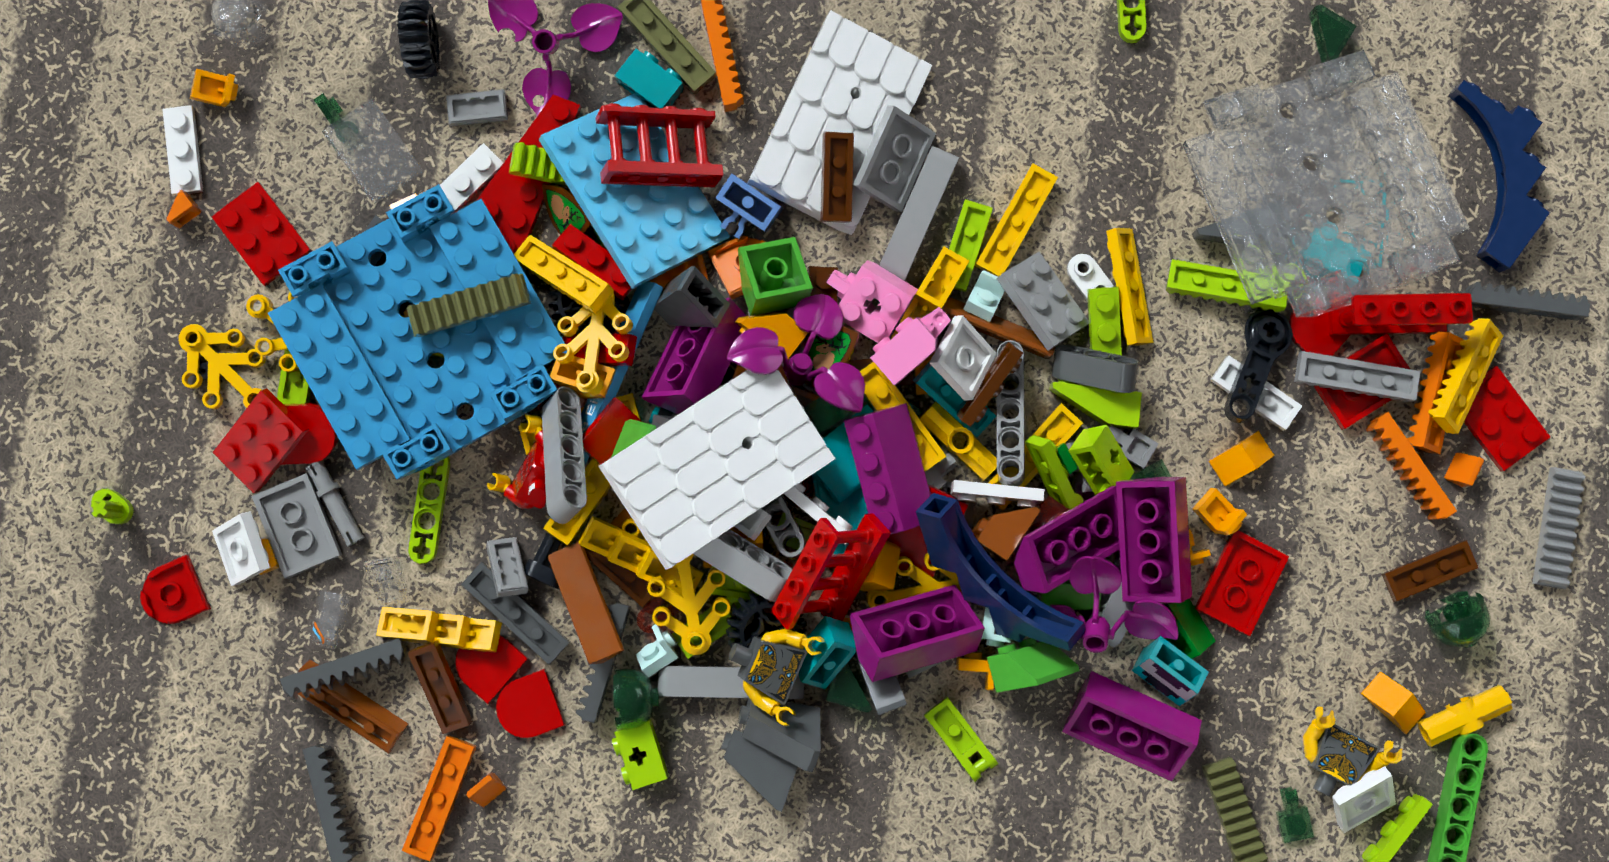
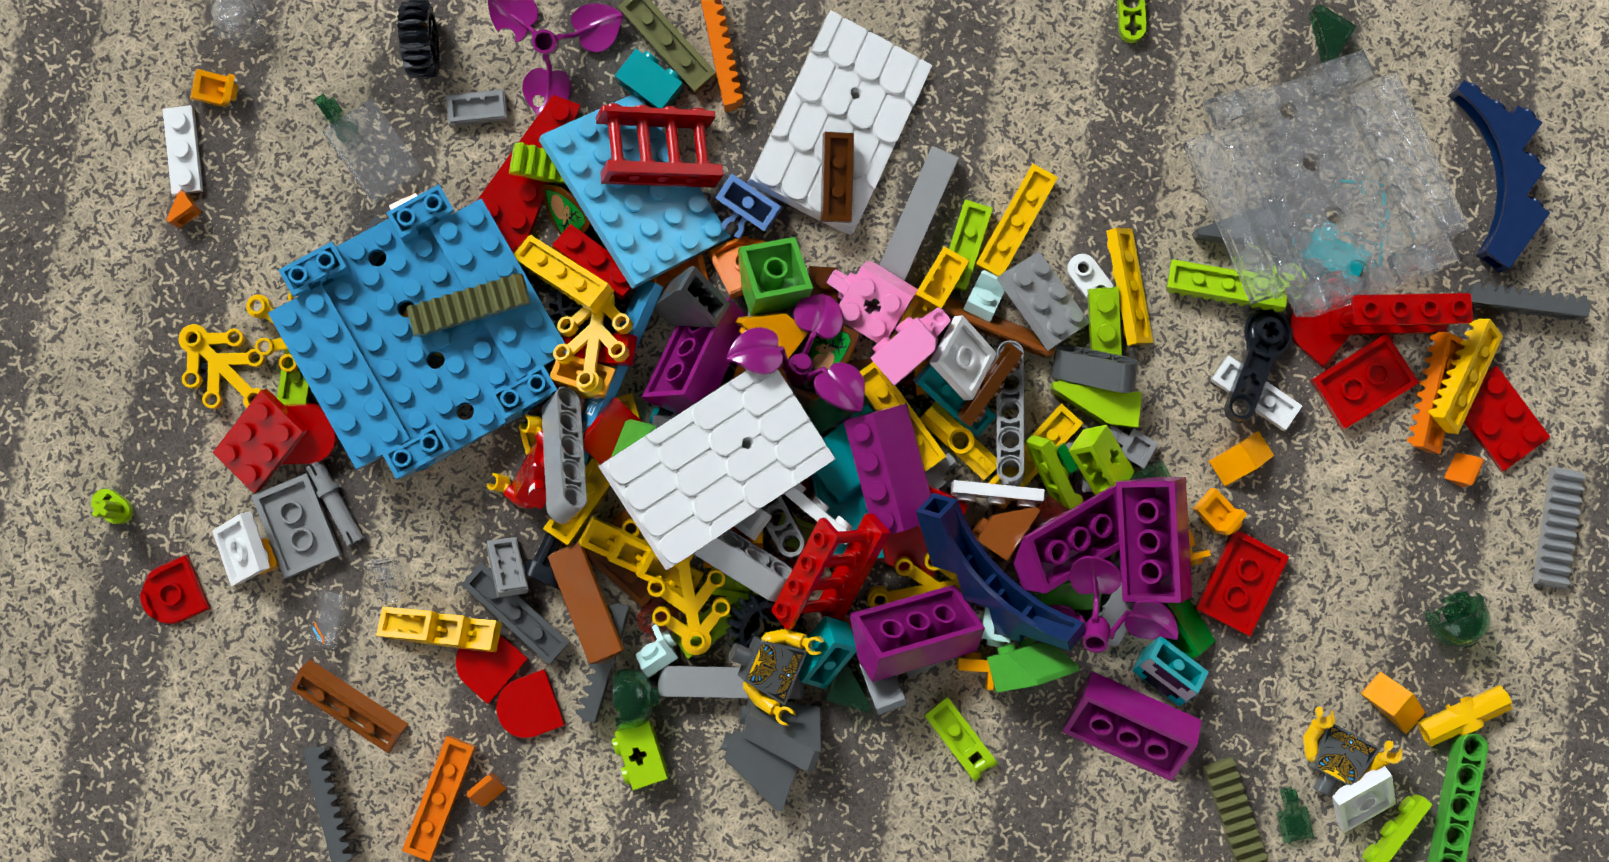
red plate [211,182,312,286] -> none
dark grey gear [280,638,405,702] -> none
lime beam [408,456,450,564] -> none
reddish brown plate [408,640,473,734] -> none
white plate [440,143,503,214] -> none
light grey plate [853,106,936,212] -> none
light orange slope [860,541,900,591] -> none
light grey gear [1294,351,1420,402] -> none
orange gear [1366,412,1457,520] -> none
reddish brown plate [1381,540,1479,601] -> none

